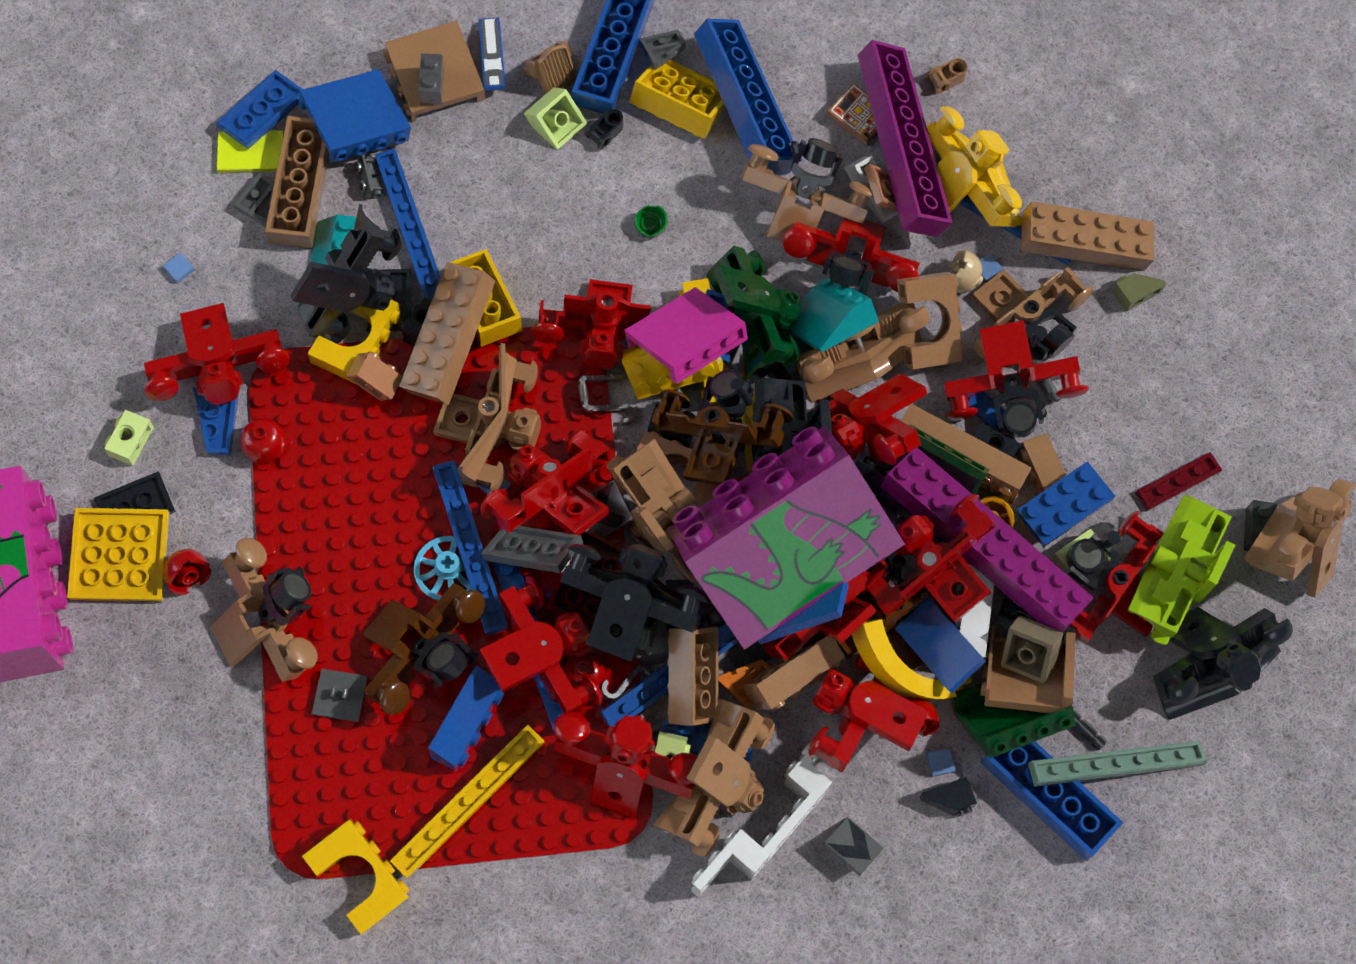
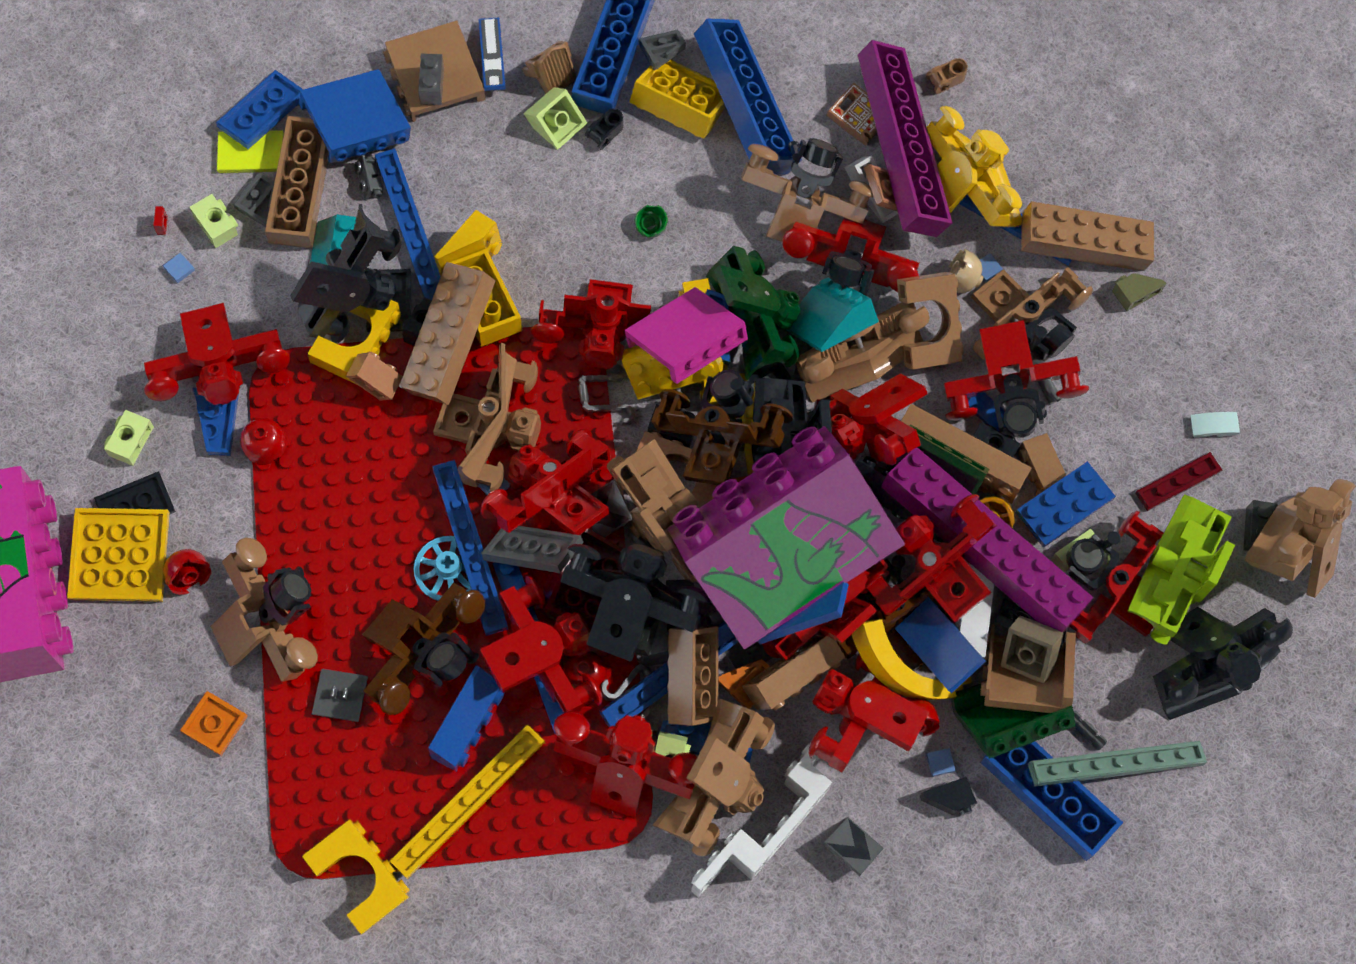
none -> red tile [153,206,168,235]
none -> orange plate [180,691,248,756]
none -> yellowish green brick [190,194,238,248]
none -> yellow slope [434,210,502,276]
none -> light aqua slope [1191,412,1240,438]

